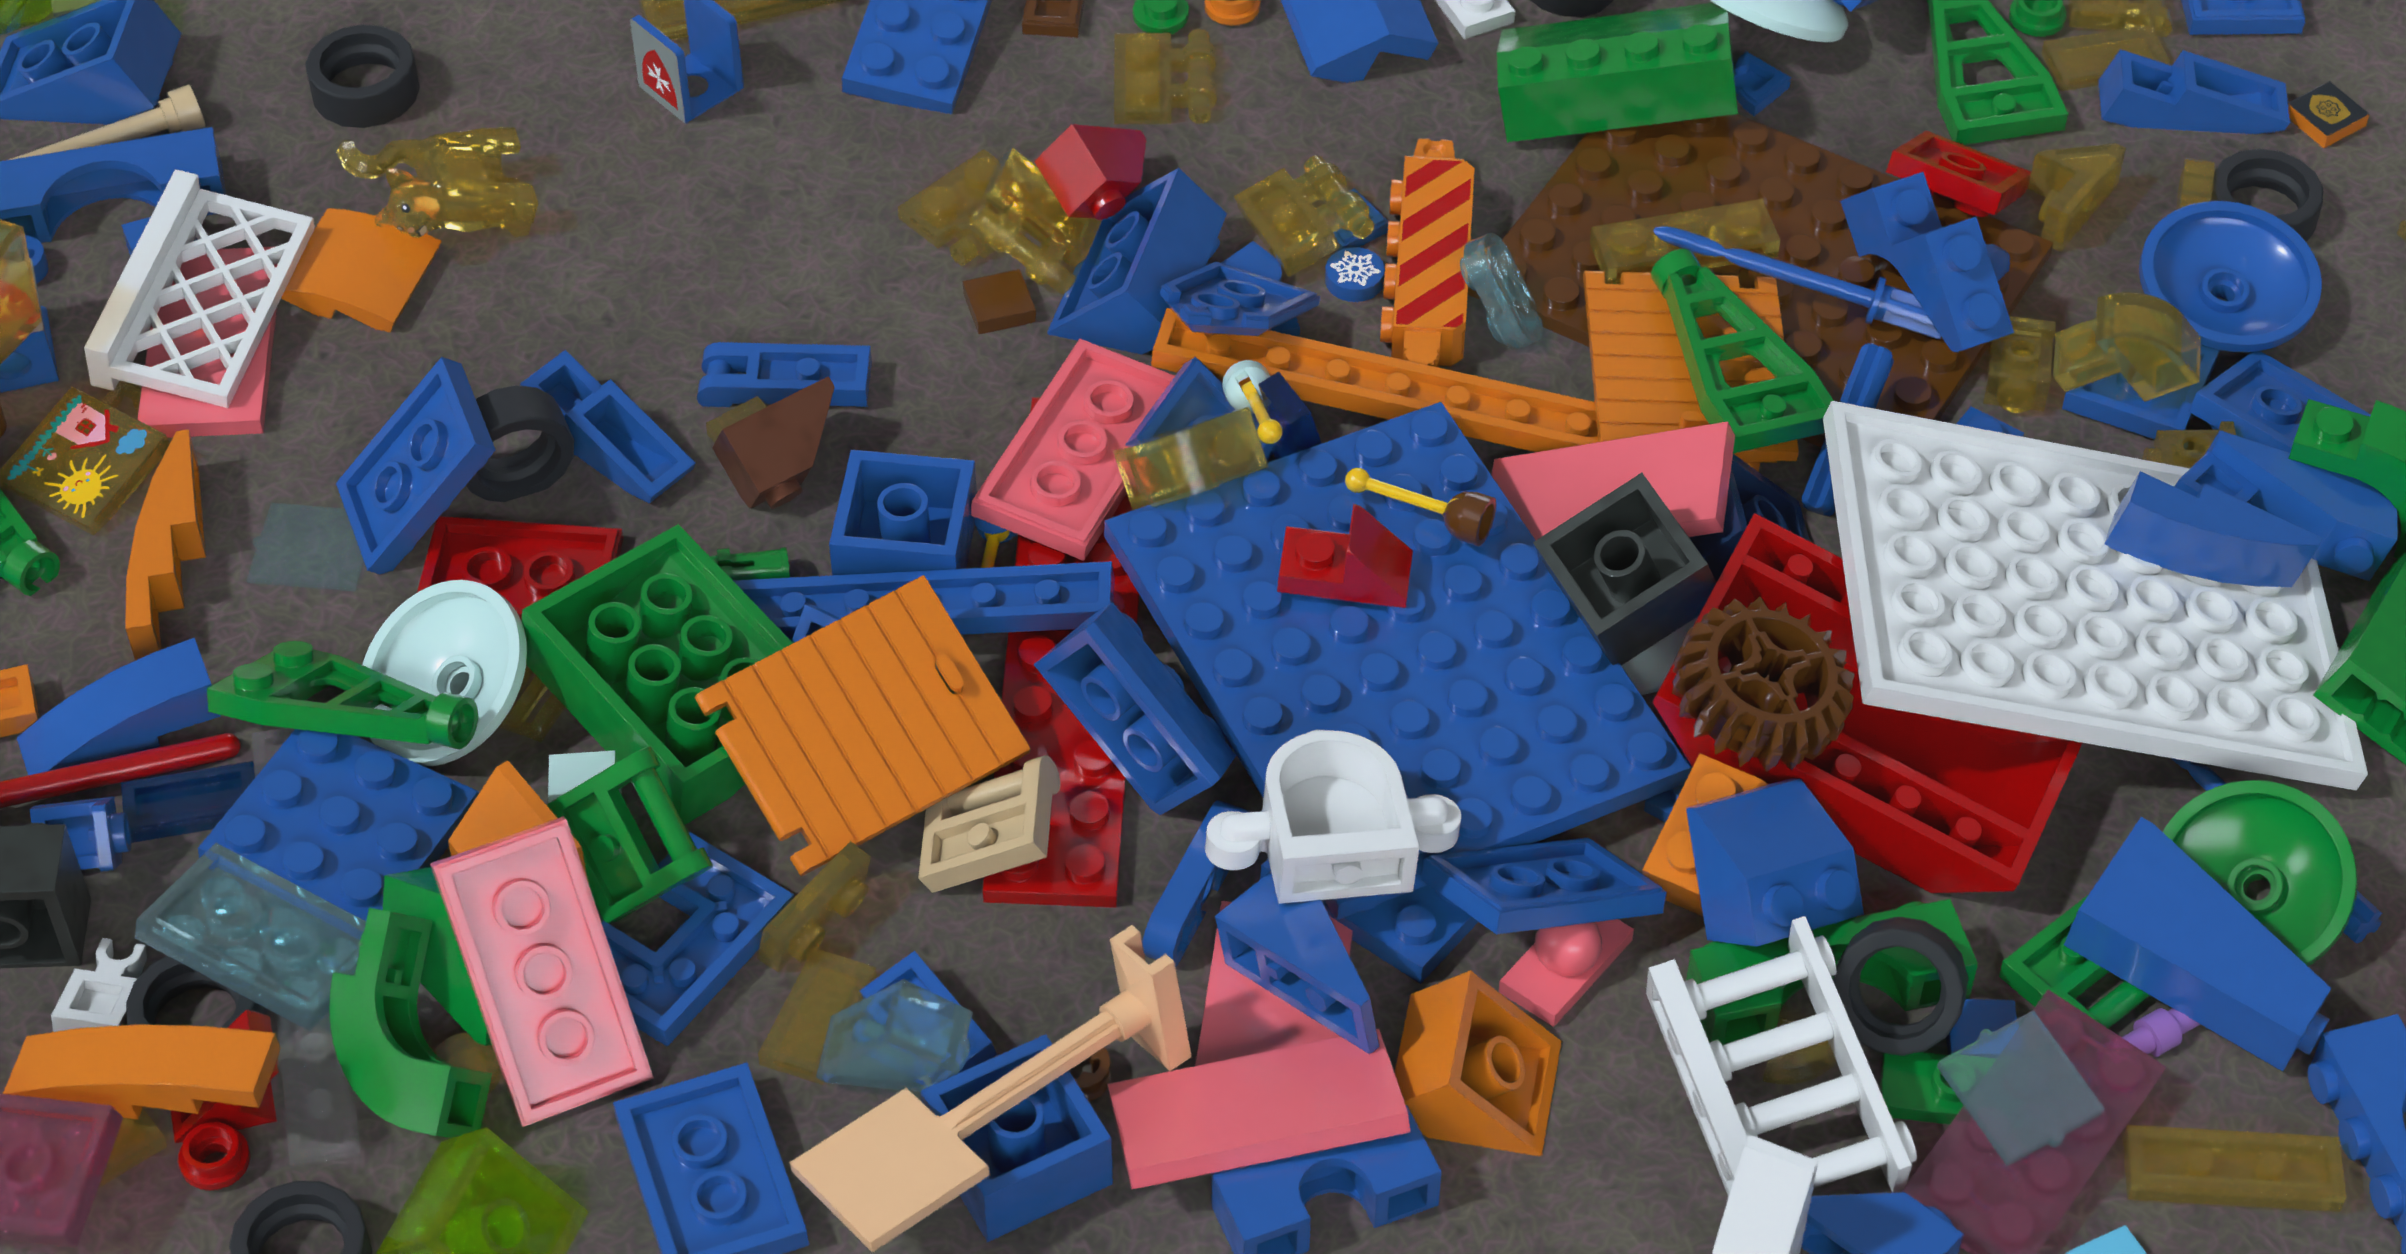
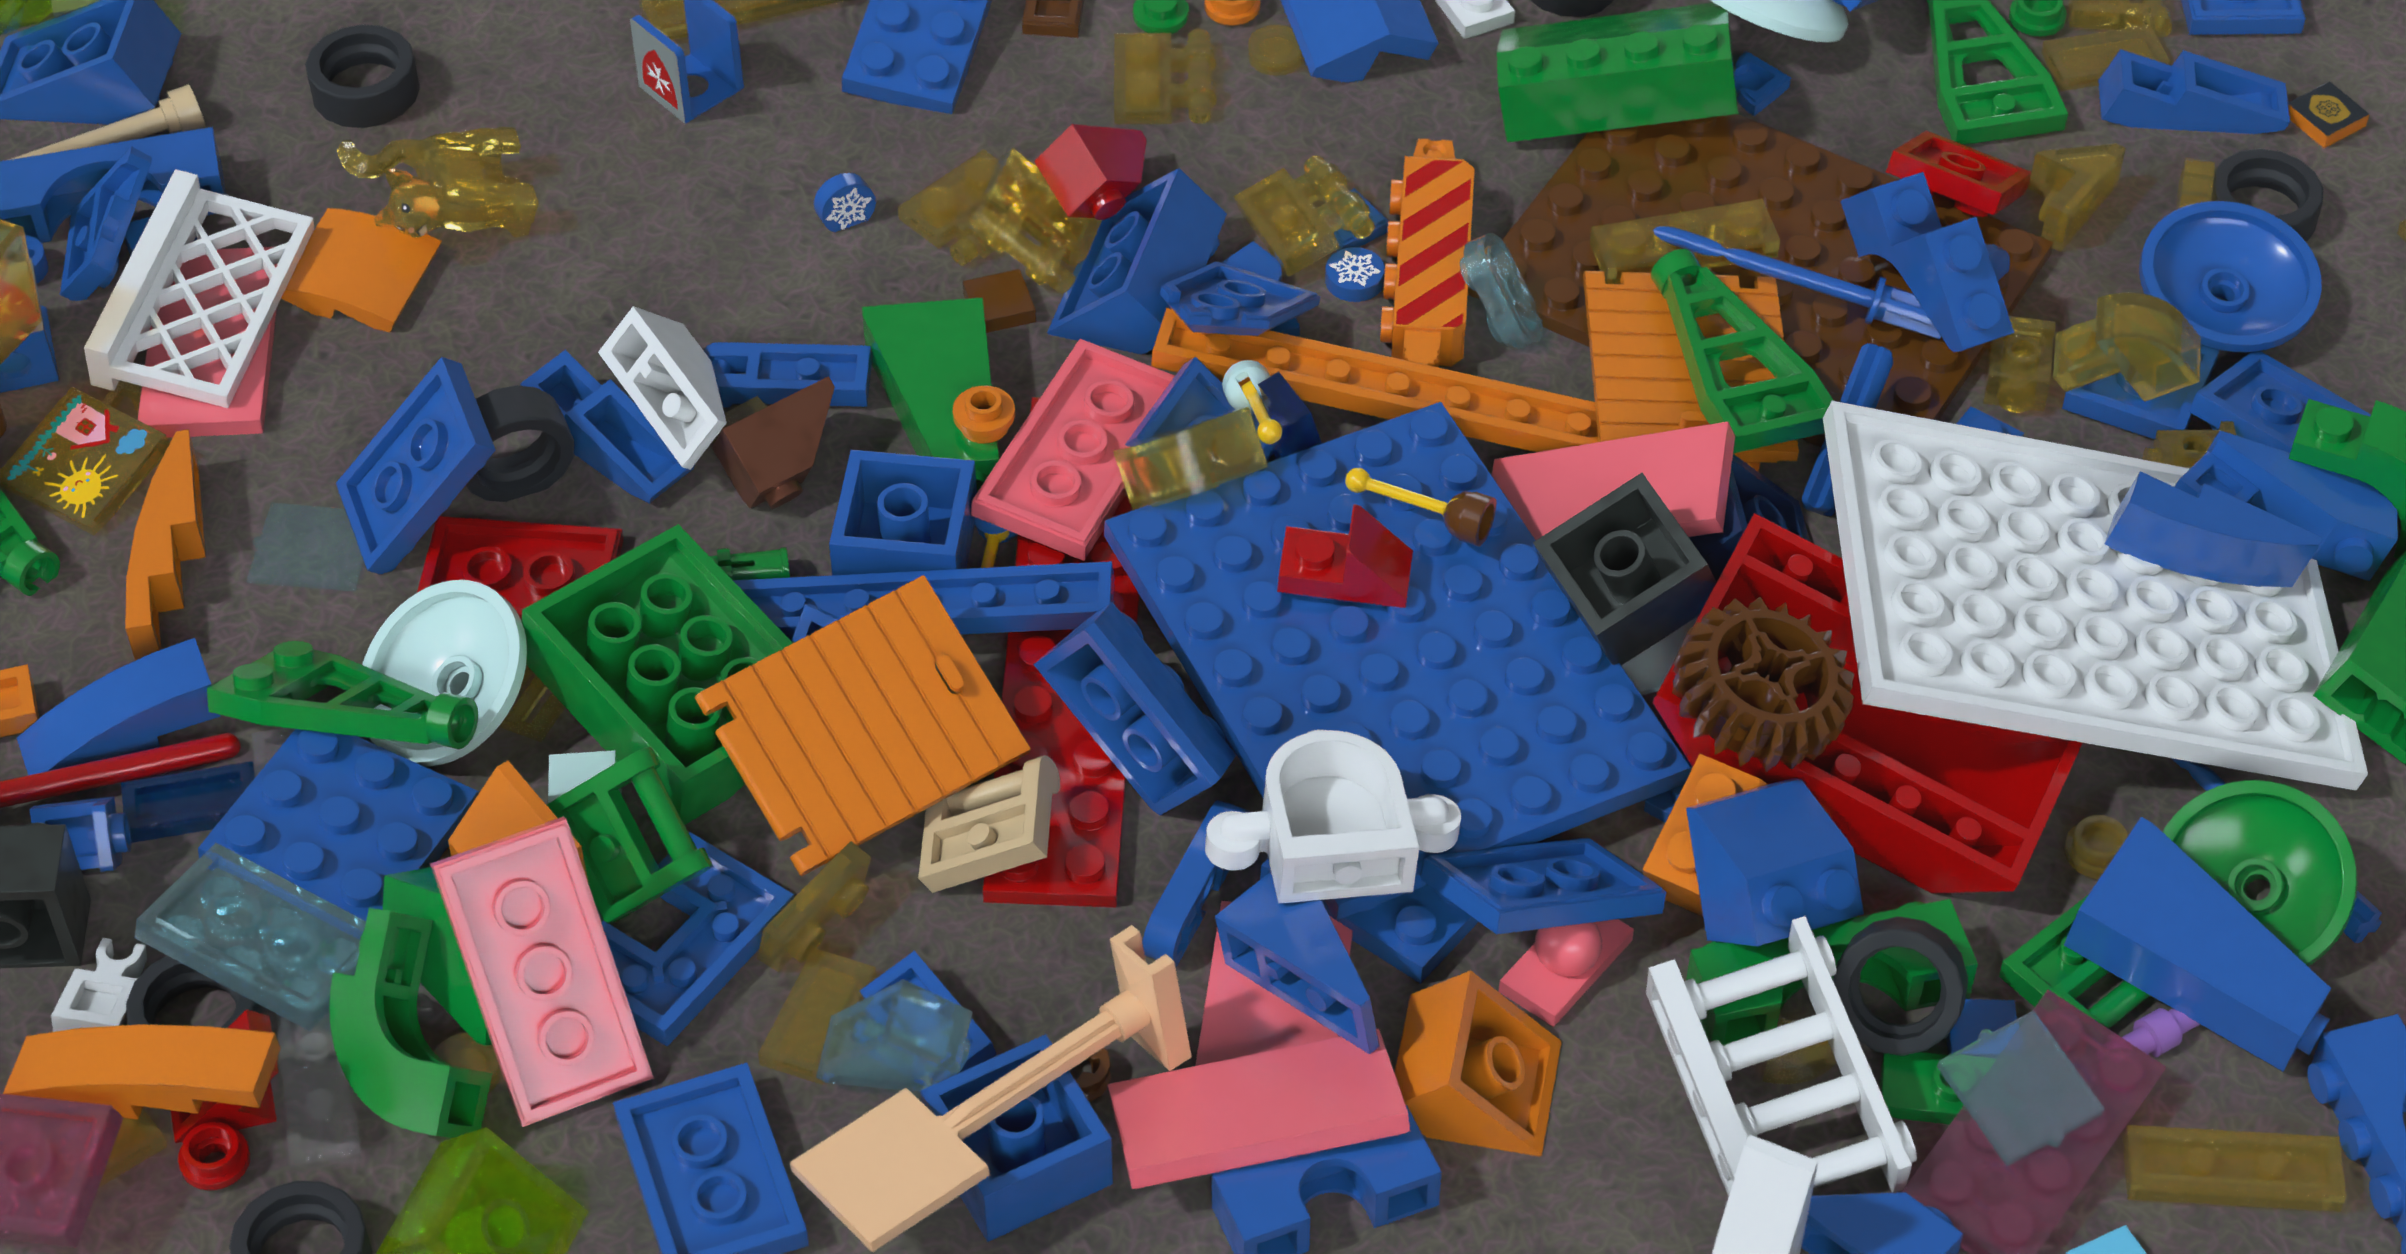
none -> blue wing [60,147,152,301]
none -> white slope [598,306,727,470]
none -> blue tile [814,173,876,232]
none -> green slope [862,297,999,492]
none -> orange plate [953,385,1015,444]
none -> clear yellow tile [1248,25,1304,76]
none -> clear yellow plate [2064,815,2128,879]

